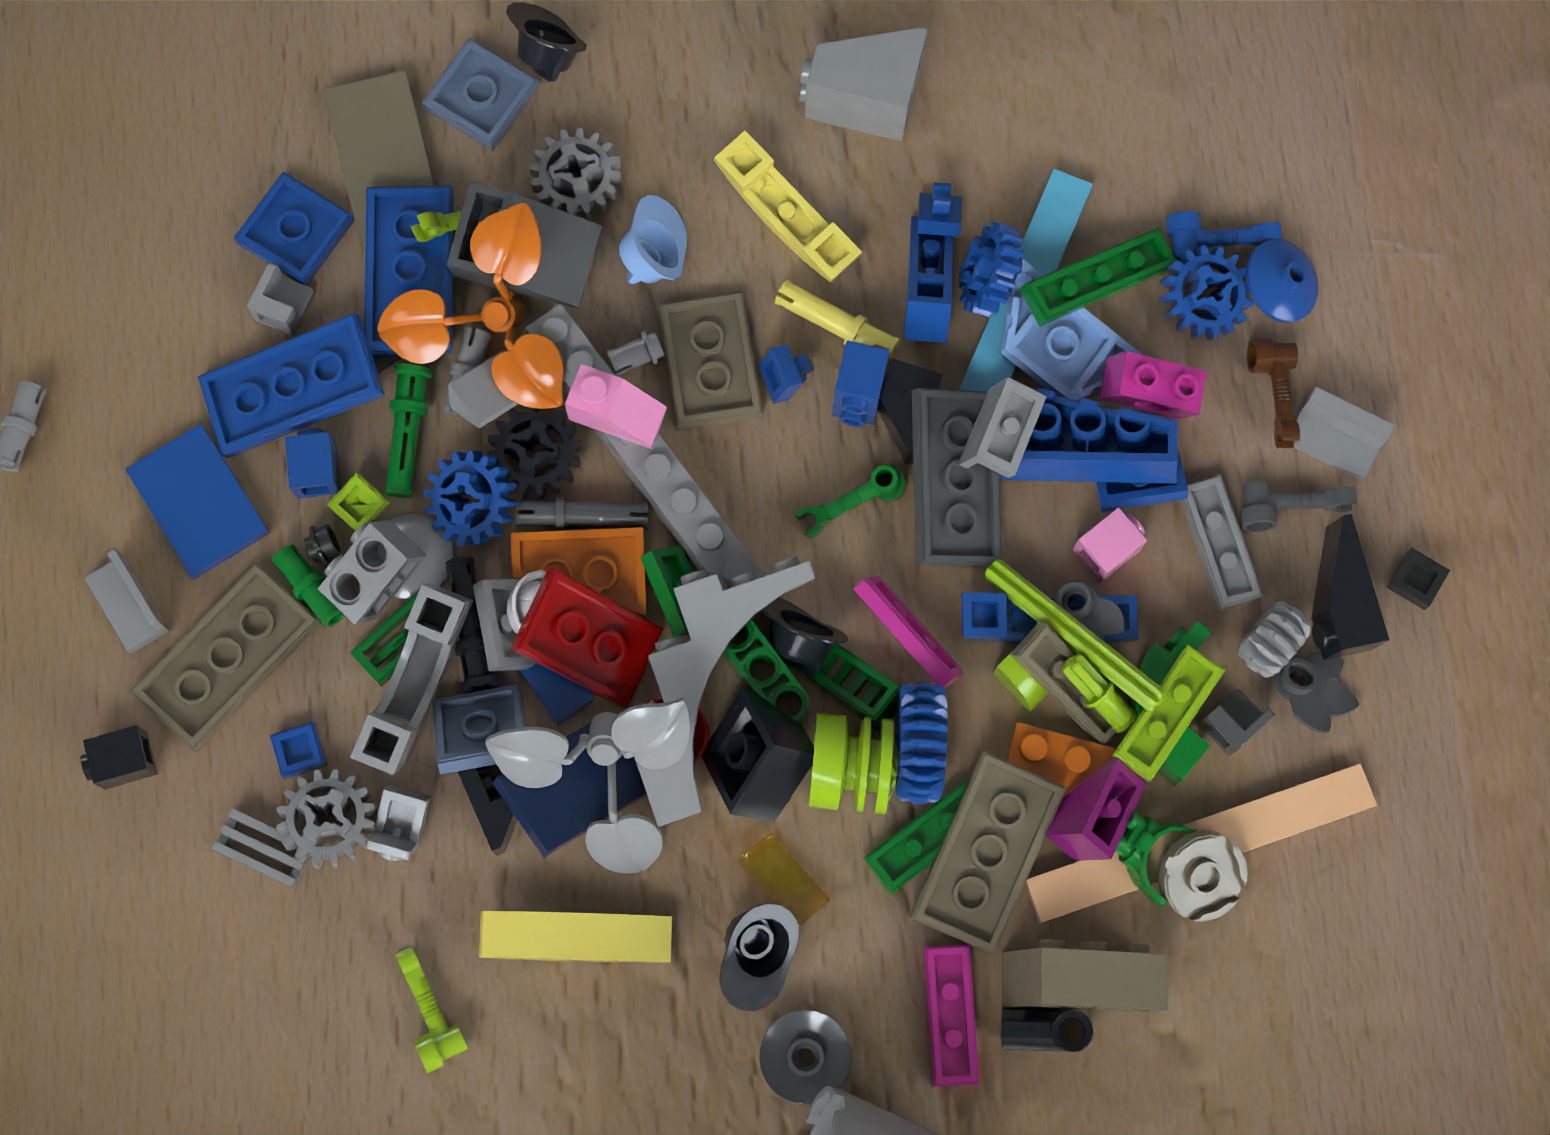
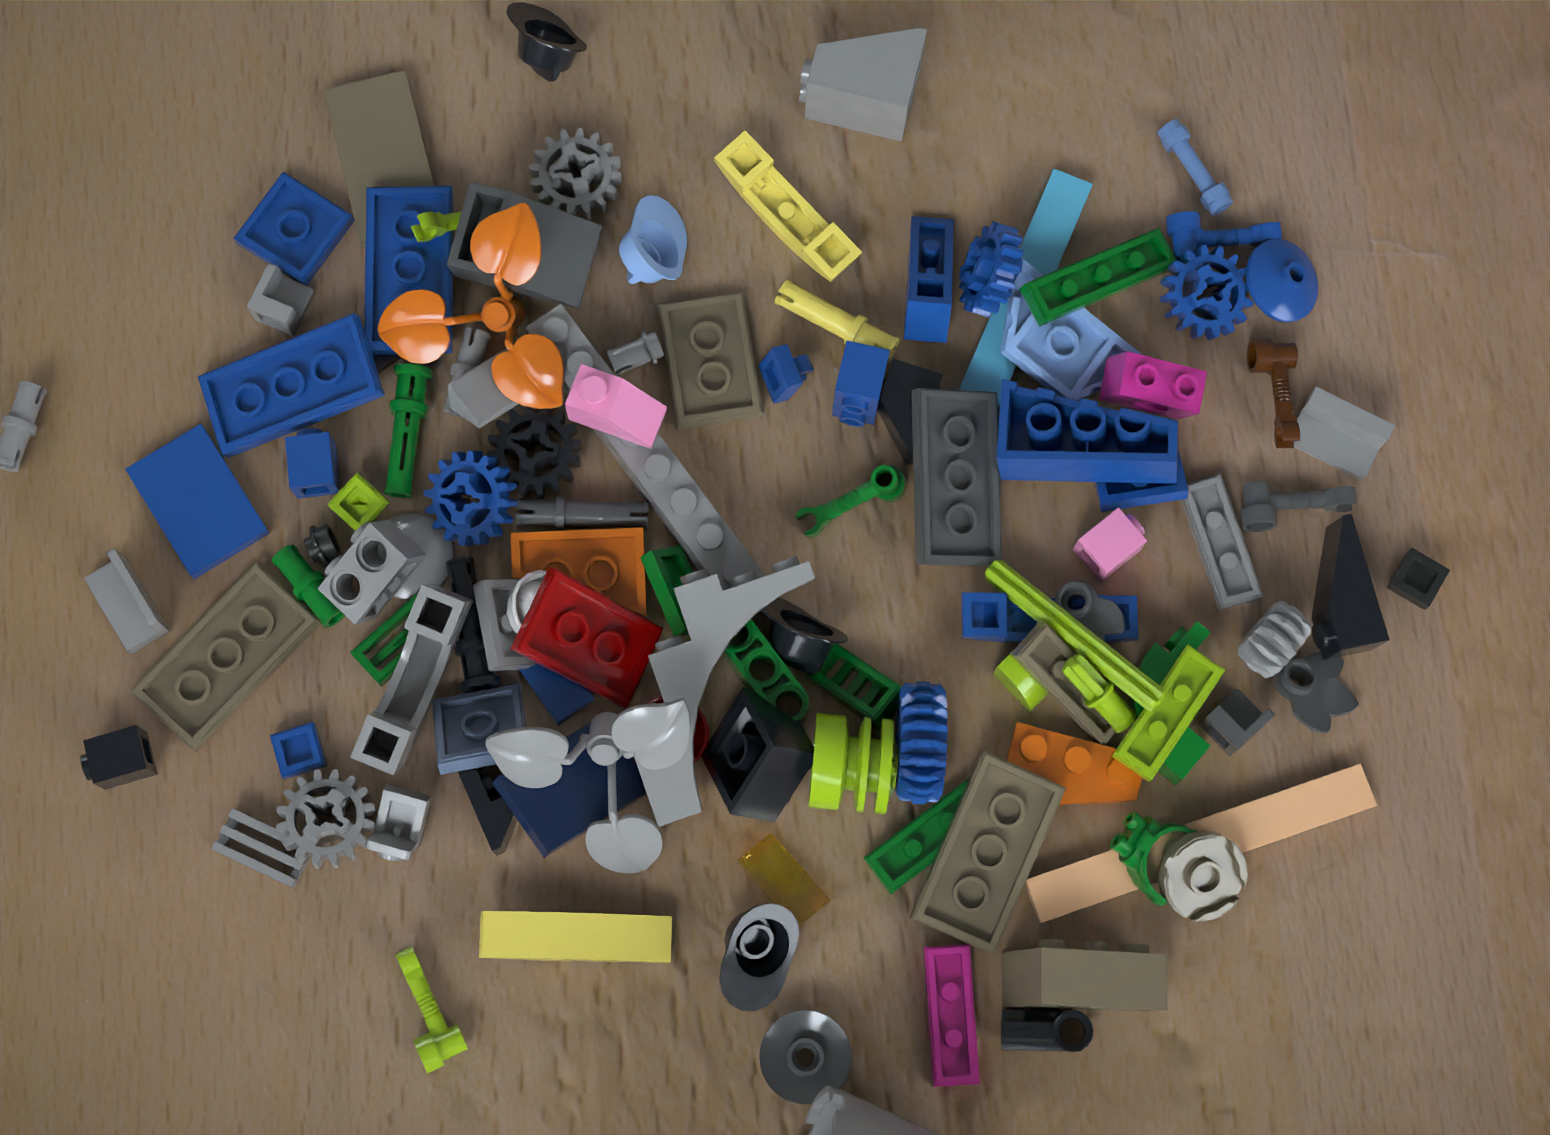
sand blue tile [422,38,540,151] -> none
dark pink tile [853,575,964,688] -> none
blue tile [917,182,962,237] -> none
light grey panel [959,377,1047,478] -> none
magenta slope [1046,758,1146,861] -> none
none -> medium blue bar [1157,119,1234,216]

